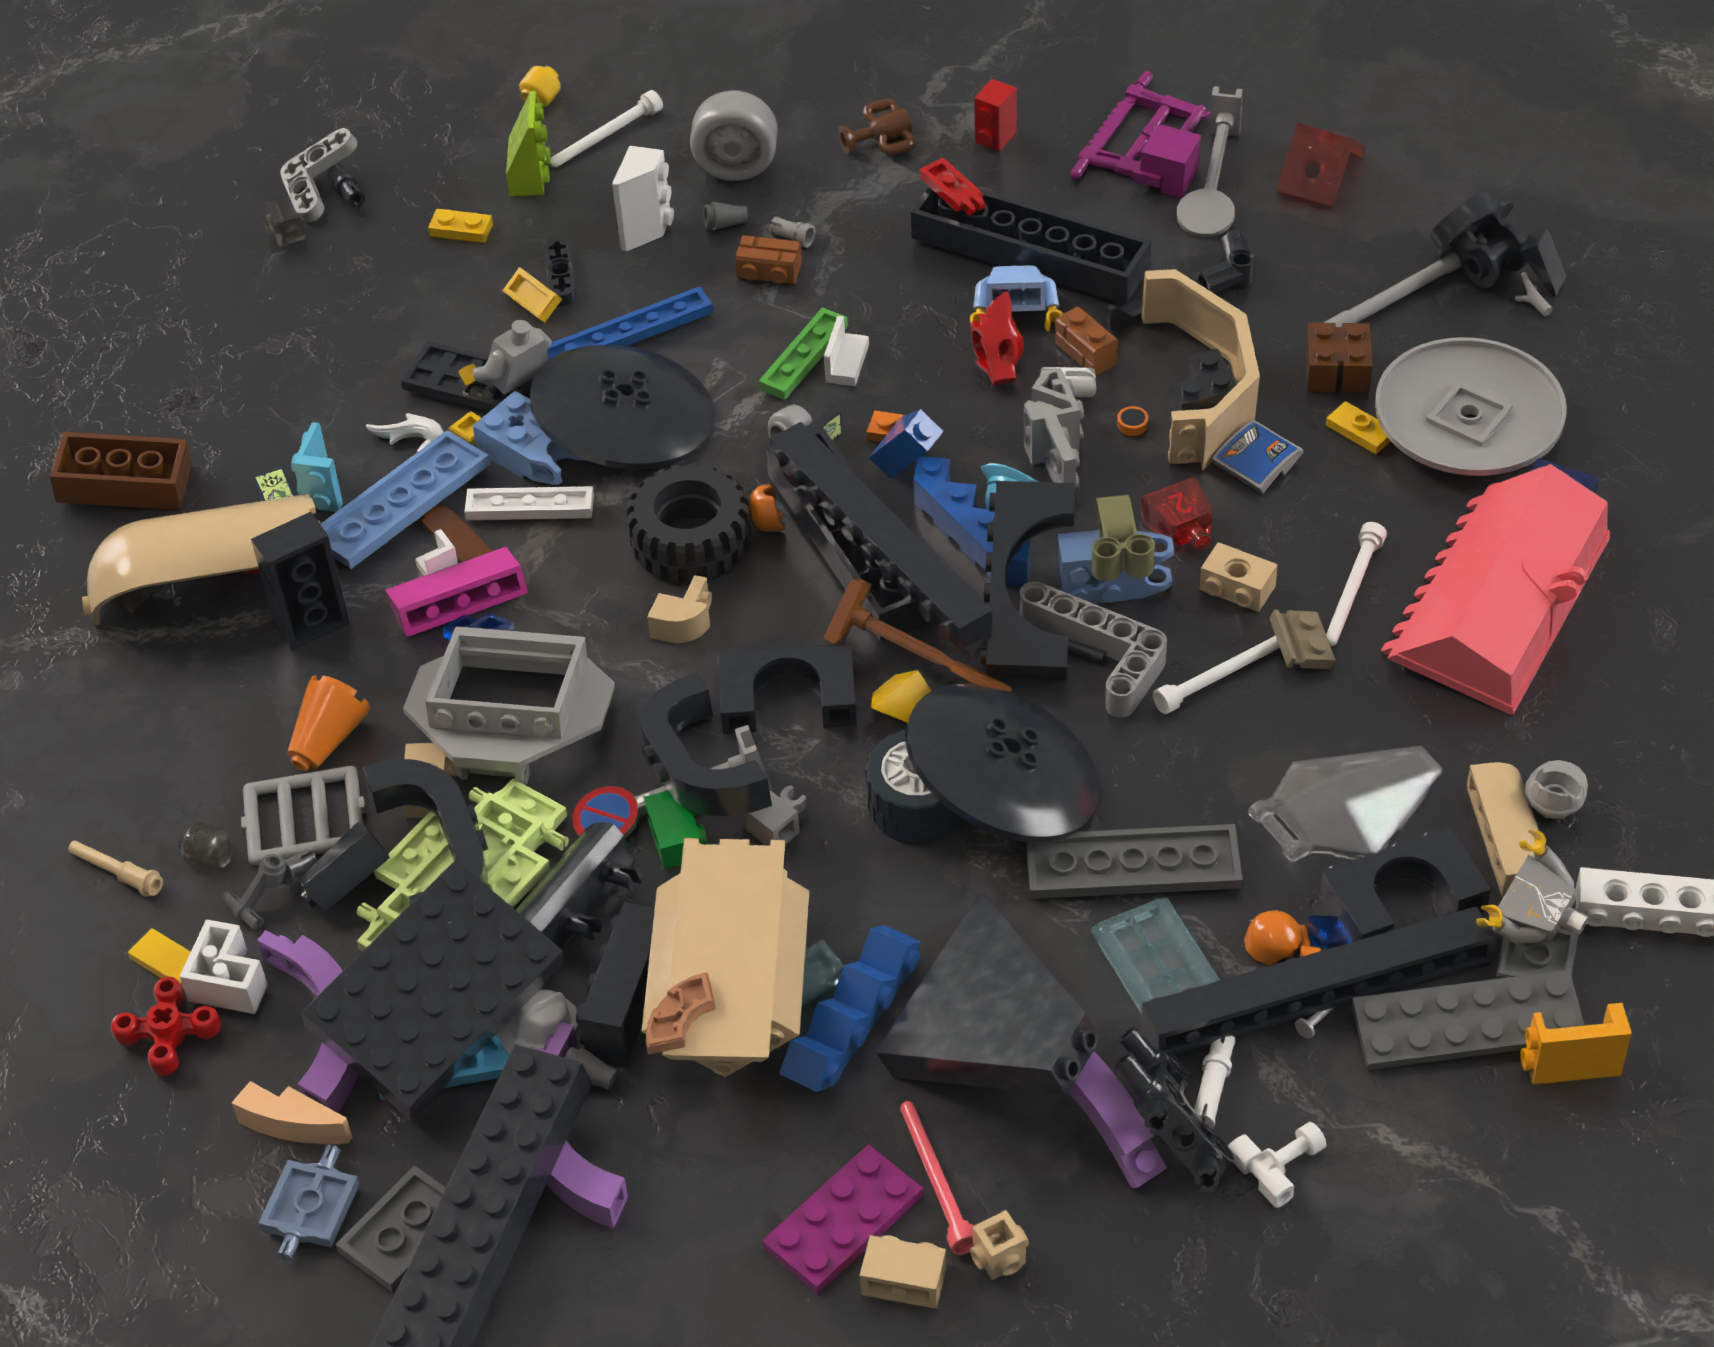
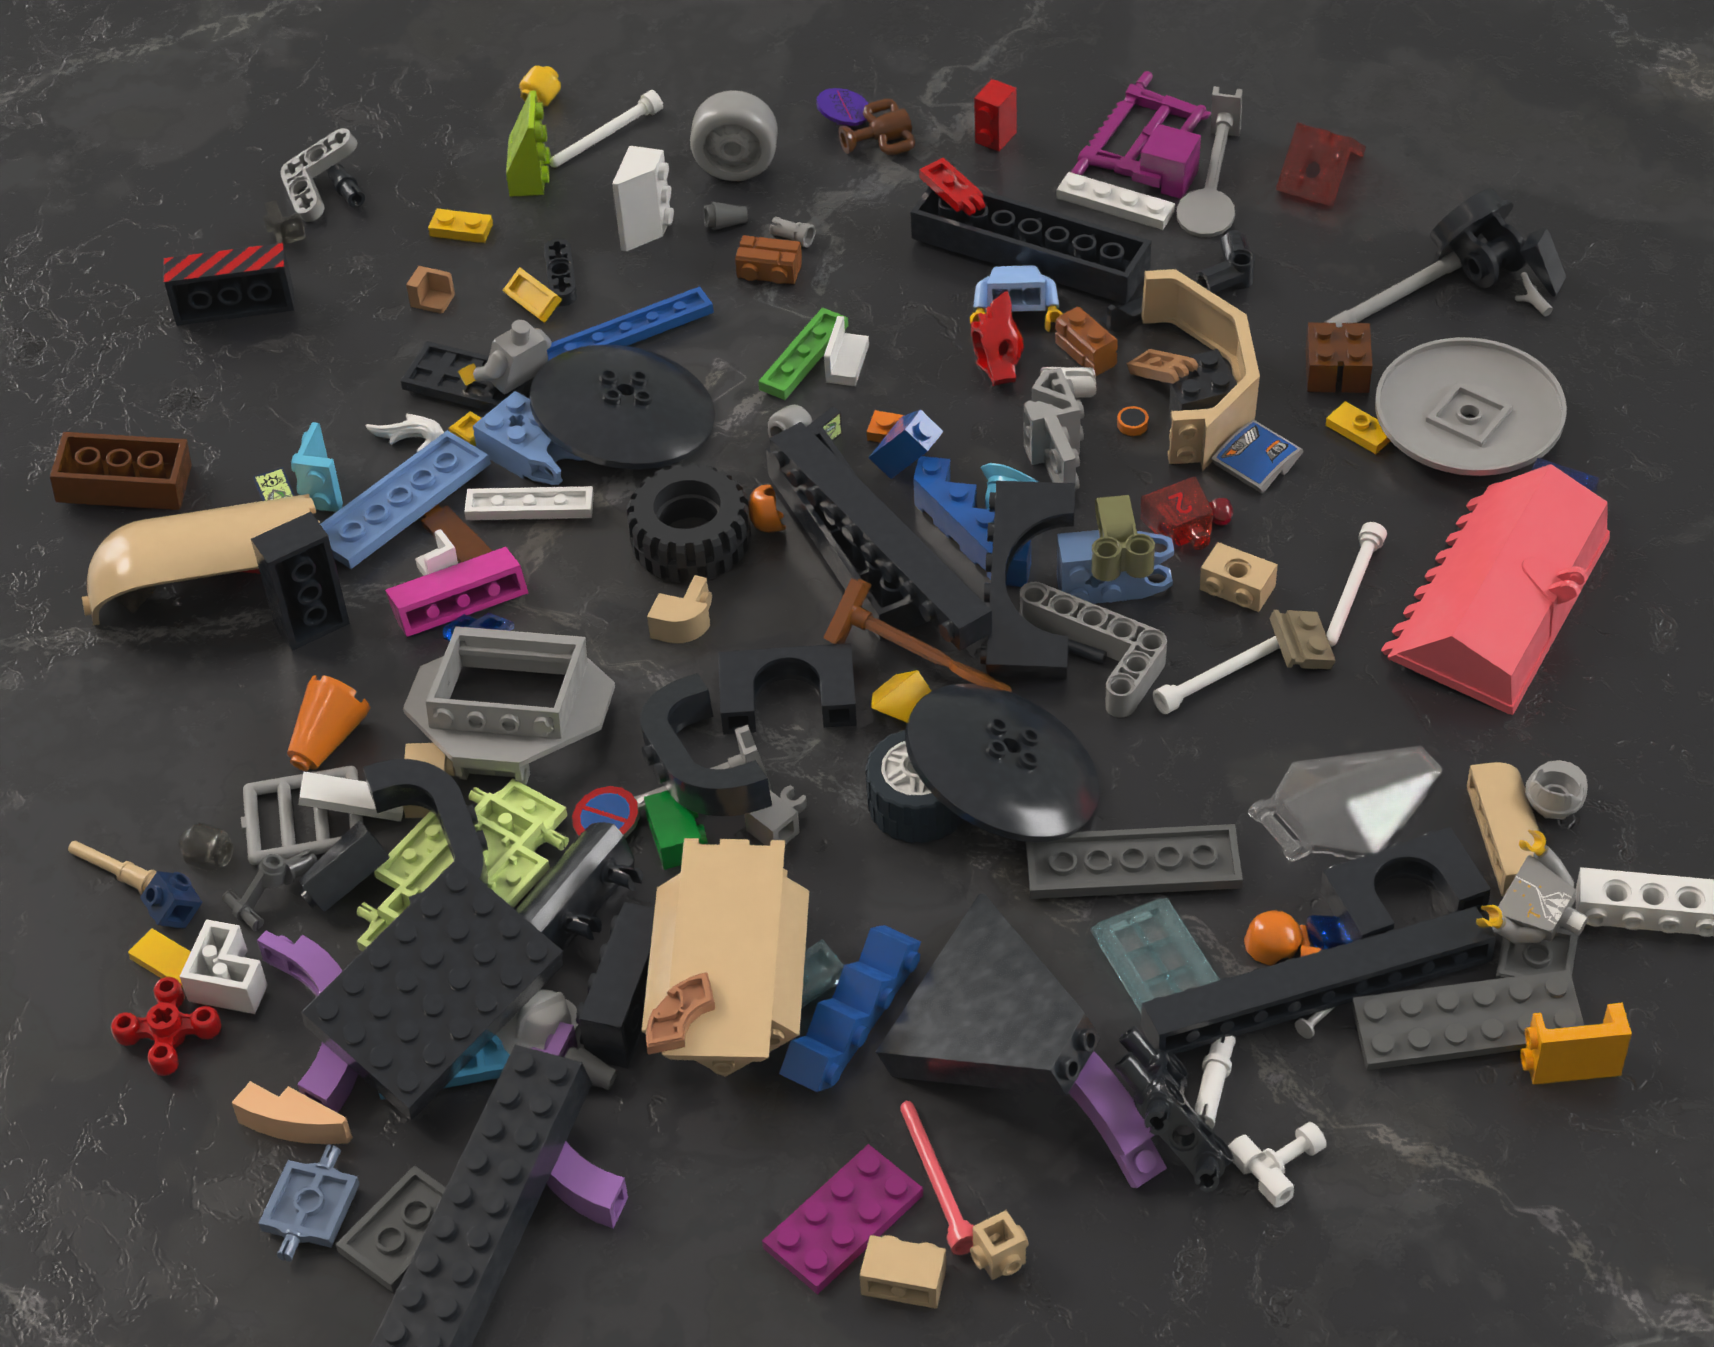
none -> dark blue brick [140,871,203,928]
none -> black brick [164,243,295,326]
none -> white tile [298,772,403,822]
none -> medium nougat panel [406,266,455,313]
none -> dark purple piece [816,88,868,126]
none -> white plate [1057,172,1175,230]
none -> medium nougat hinge [1126,349,1198,384]
none -> dark red hinge [1206,498,1233,526]

